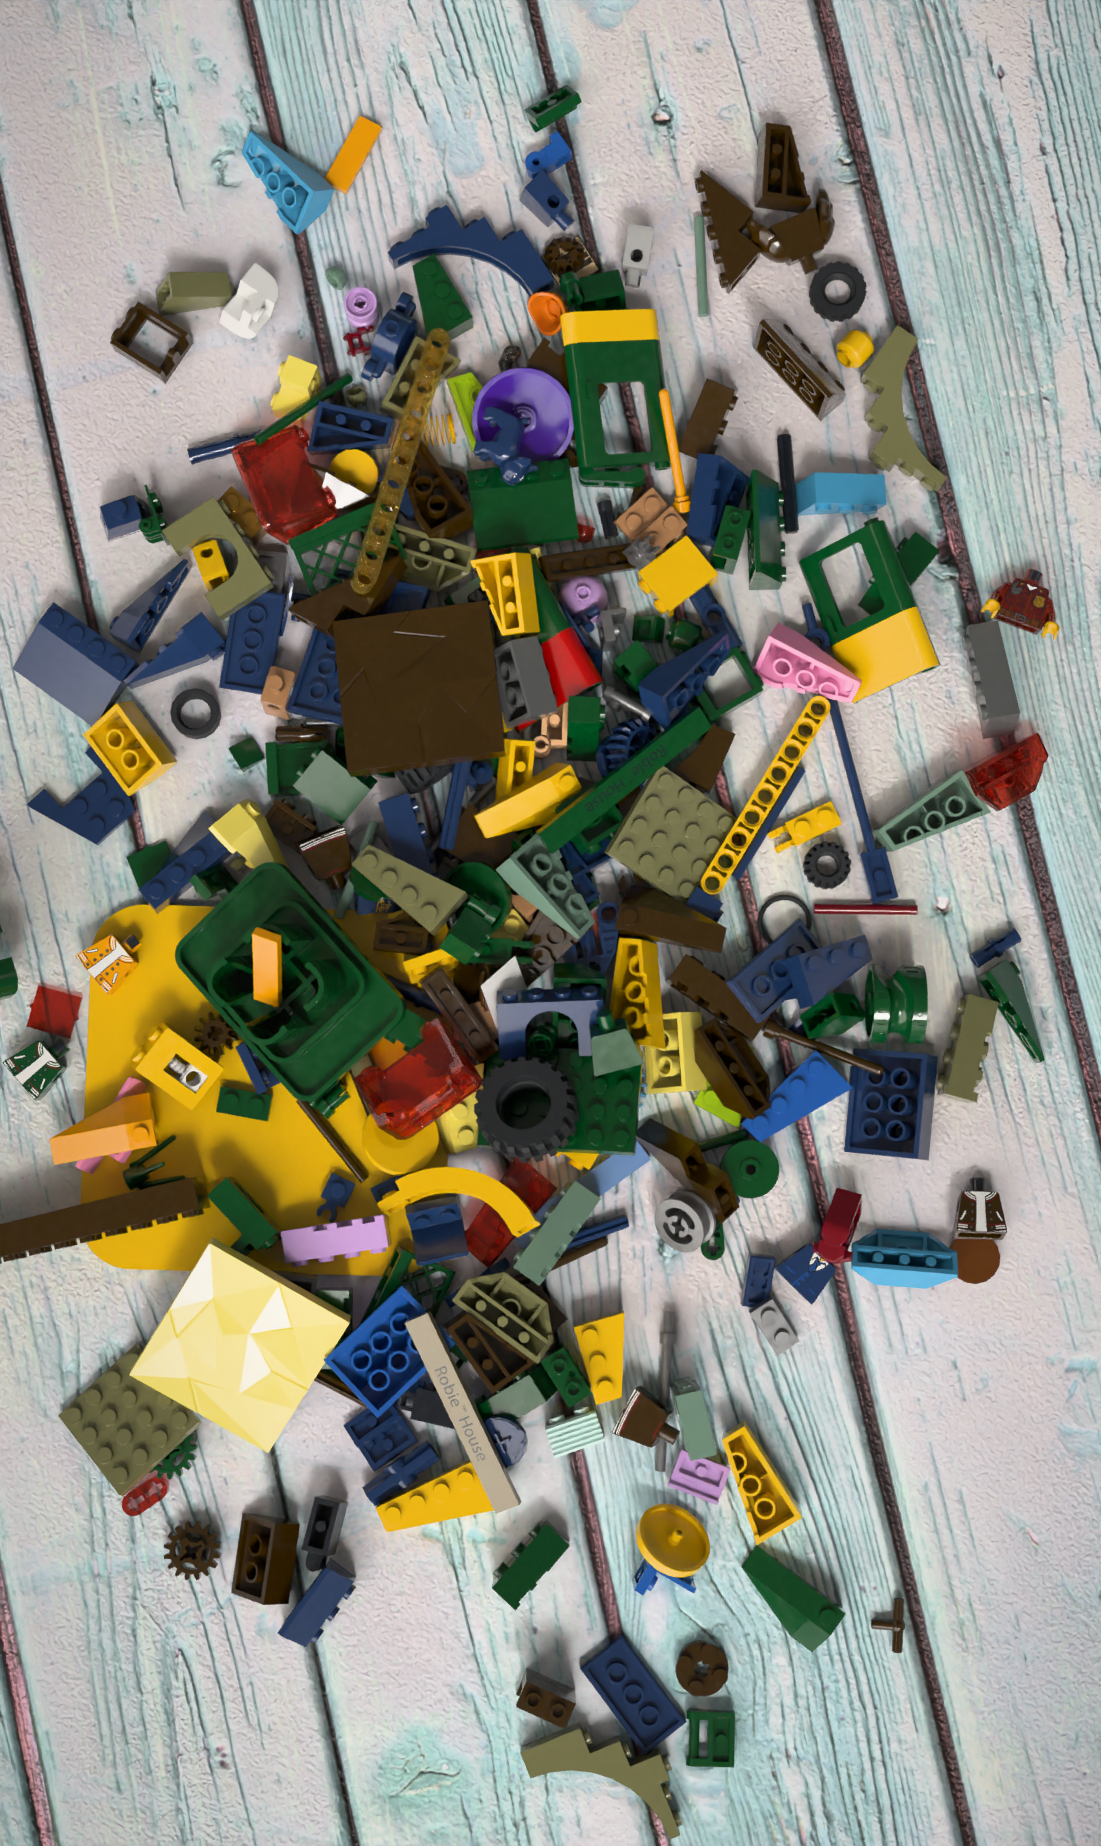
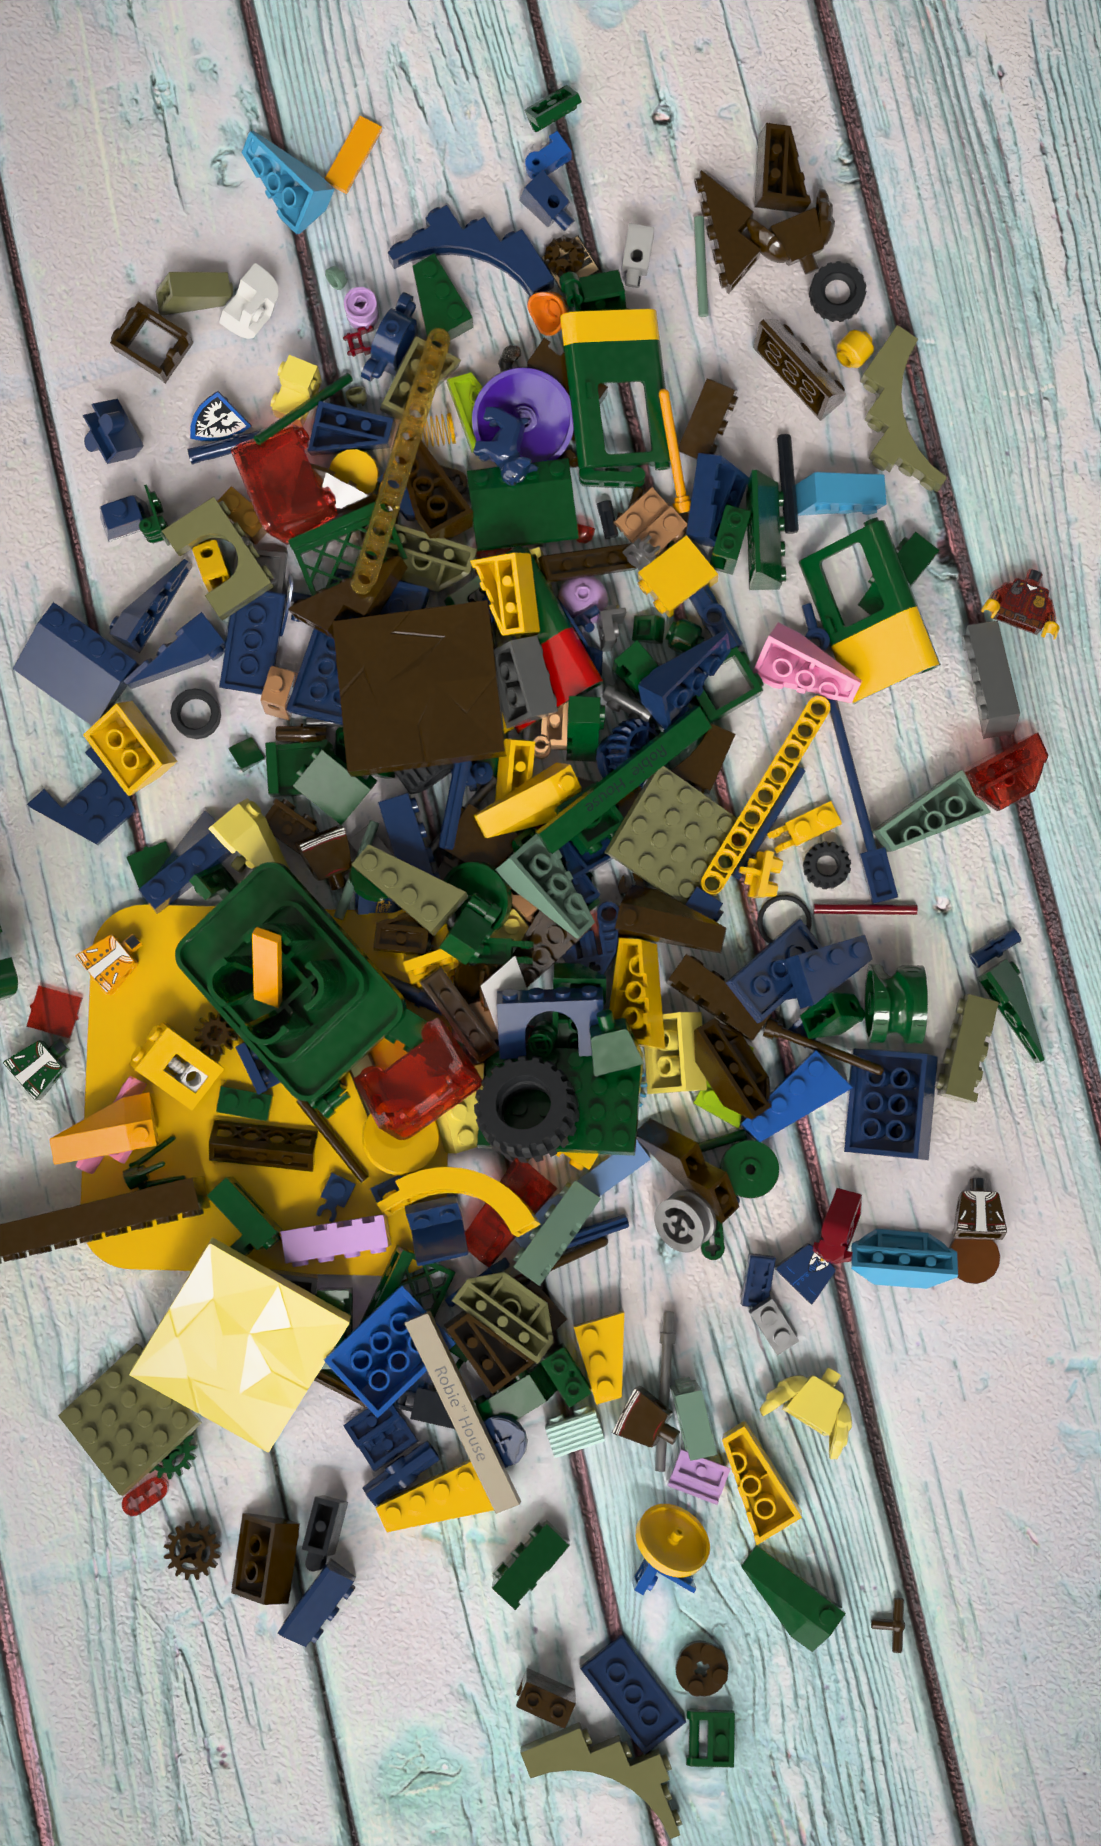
none -> dark blue piece [83,398,144,464]
none -> shield [190,391,252,441]
none -> dark brown fence [209,1120,318,1172]
none -> yellow hips [739,850,783,898]
none -> light yellow torso [760,1368,852,1459]

